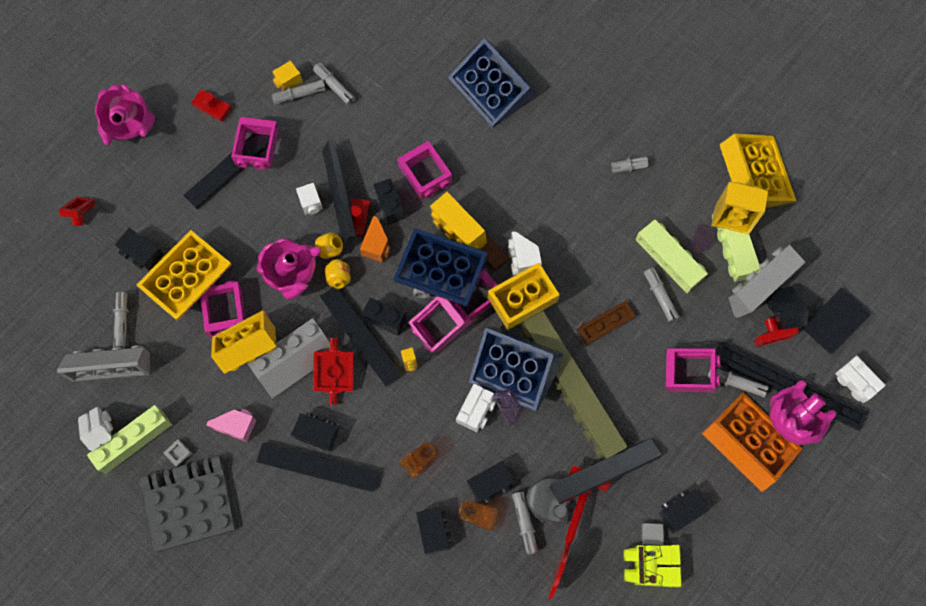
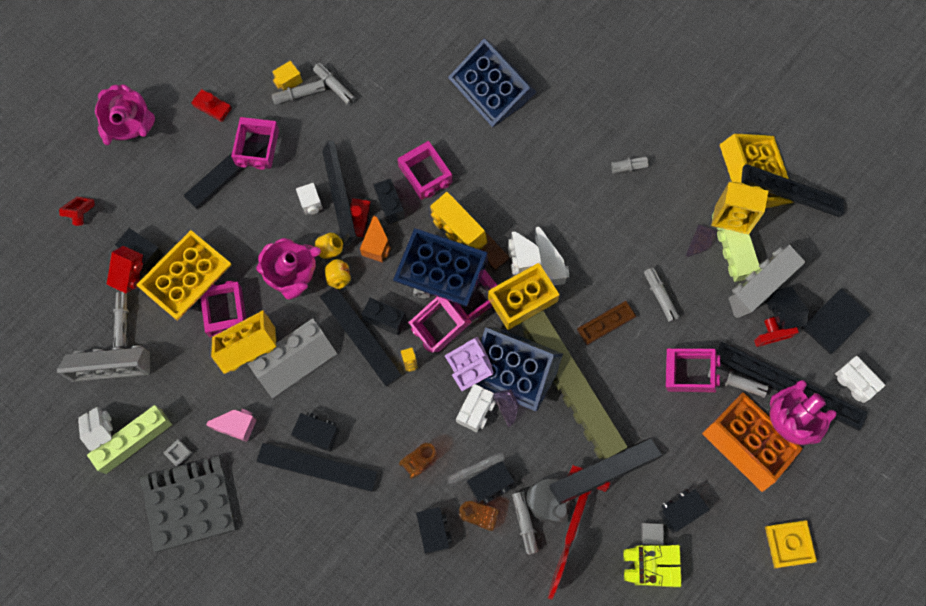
red plate [313,338,354,405] -> none
yellowish green brick [636,220,707,294] -> none
none -> red brick [107,246,143,294]
none -> lavender slope [445,336,494,391]
none -> clear tile [447,452,505,487]
none -> white slope [535,227,569,285]
none -> black tile [741,164,844,218]
none -> yellow tile [765,520,817,568]

